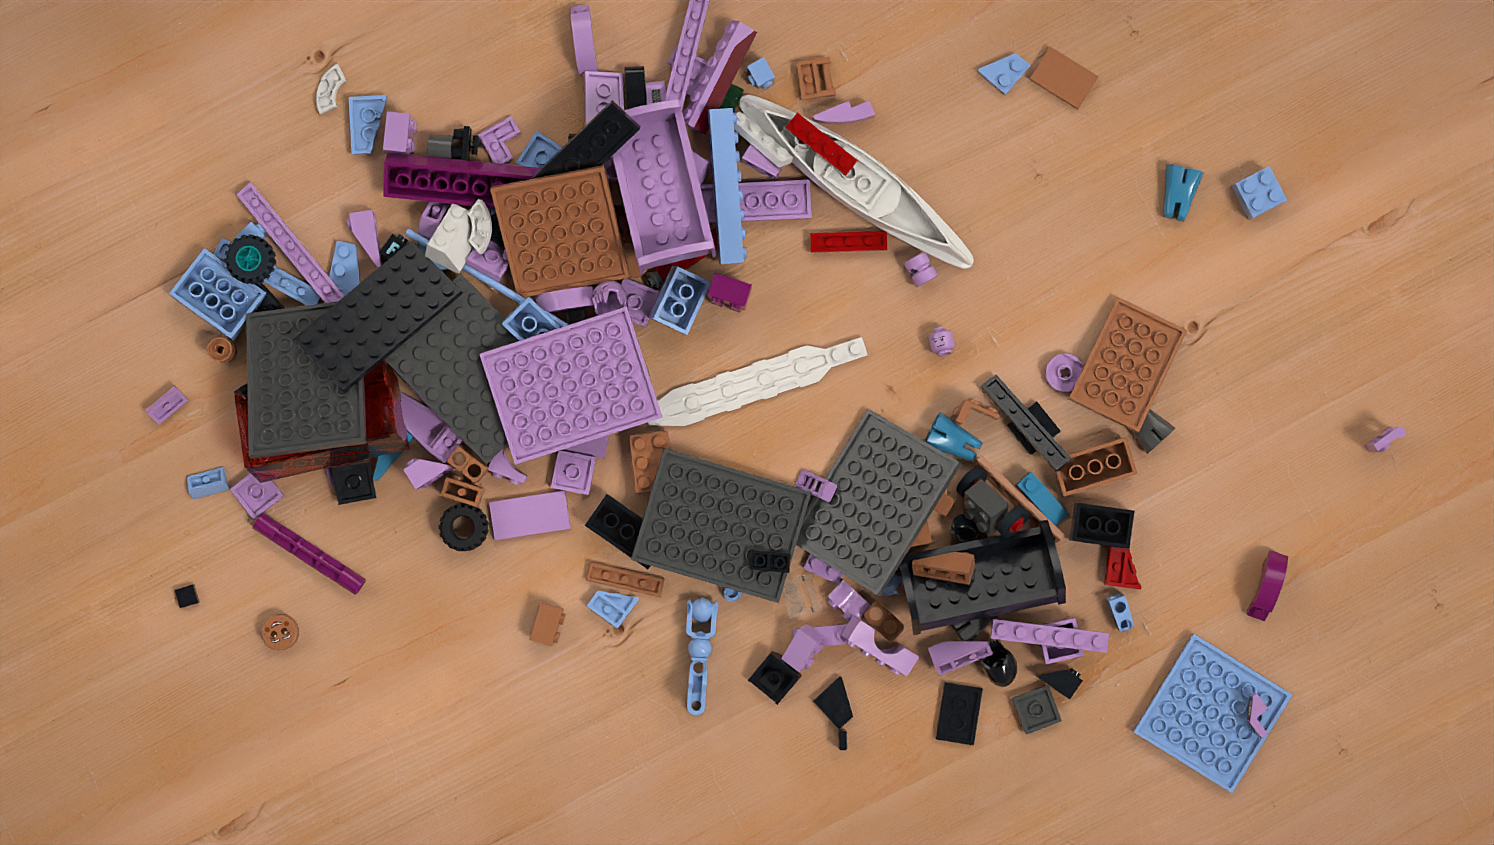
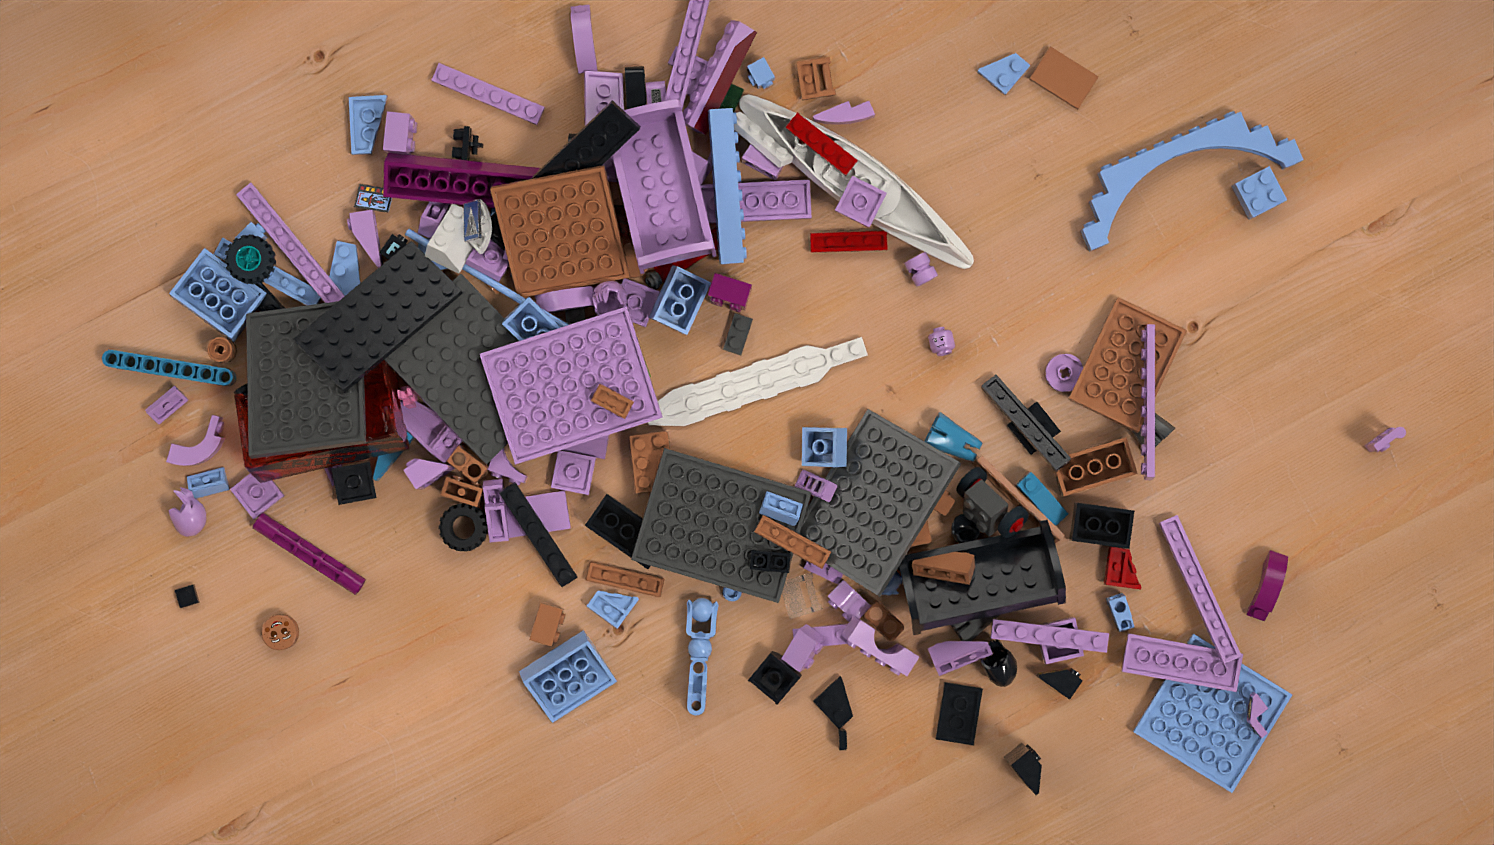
white tile [316,64,347,115] -> none
dark grey piece [428,134,454,159] -> none
lavender tile [478,116,521,164] -> none
light blue tile [516,131,563,168] -> none
nougat bracket [952,398,1000,425] -> none
dark grey plate [1012,685,1062,734] -> none
dark azure piece [1163,164,1204,222] -> none
none -> dark azure beam [102,350,236,386]
none -> lavender arch [166,415,225,466]
none -> lavender helmet [169,487,206,537]
none -> piece [354,184,392,213]
none -> bright pink plate [397,386,418,409]
none -> lavender plate [431,63,545,125]
none -> piece [463,199,485,242]
none -> lavender slope [483,479,509,543]
none -> black plate [499,482,578,587]
none -> light blue slope [519,630,617,723]
none -> nougat plate [591,384,634,419]
none -> dark grey plate [723,313,753,355]
none -> nougat tile [754,515,831,569]
none -> light blue slope [759,491,803,526]
none -> light blue brick [802,427,847,467]
none -> lavender plate [835,176,887,228]
none -> black slope [1004,743,1042,795]
none -> light blue arch [1080,111,1303,252]
none -> lavender plate [1121,633,1243,692]
none -> lavender plate [1141,324,1155,480]
none -> lavender plate [1159,515,1242,664]

